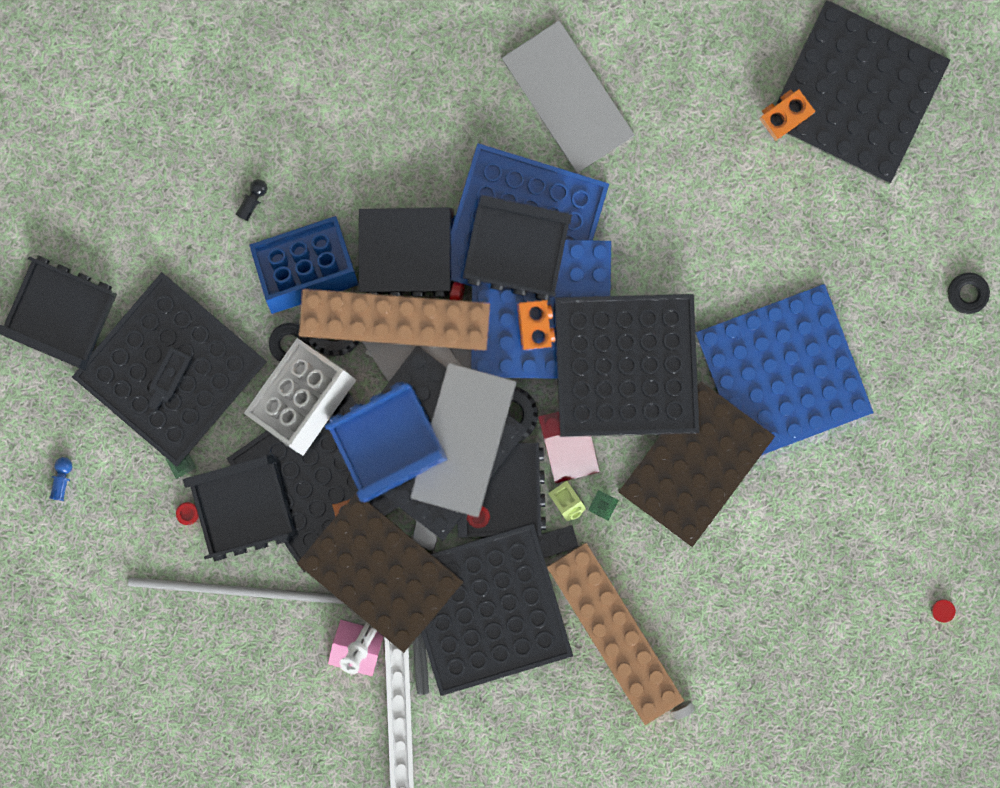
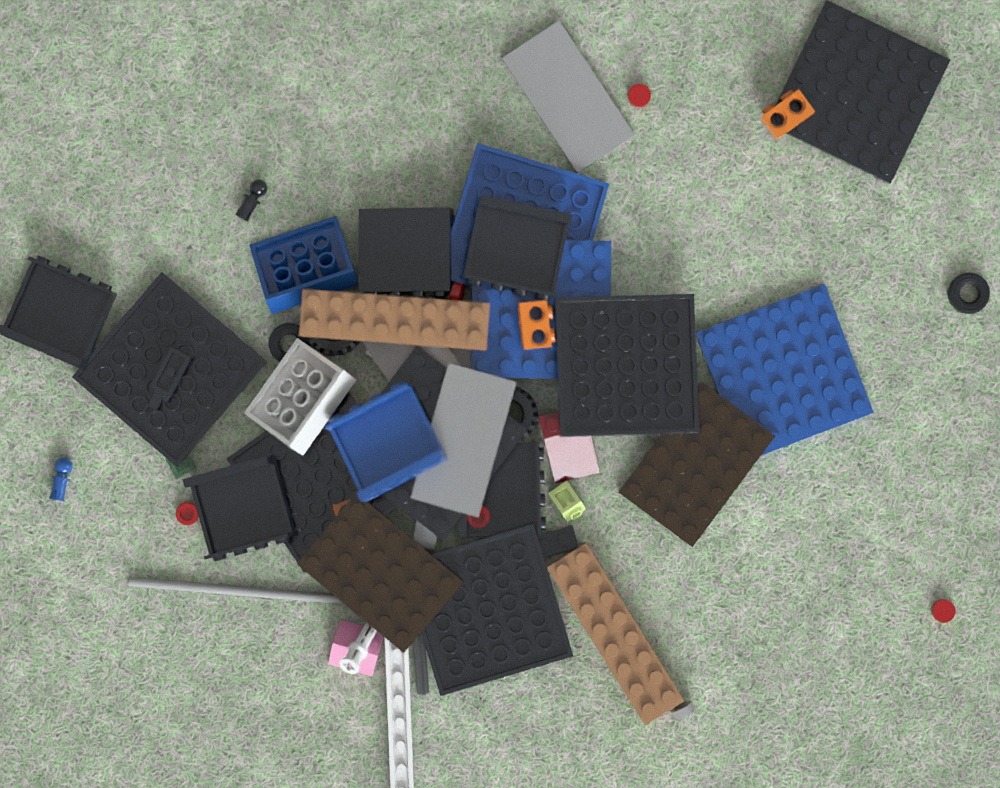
clear green tile [588,490,619,521] -> none
none -> red tile [628,84,651,108]

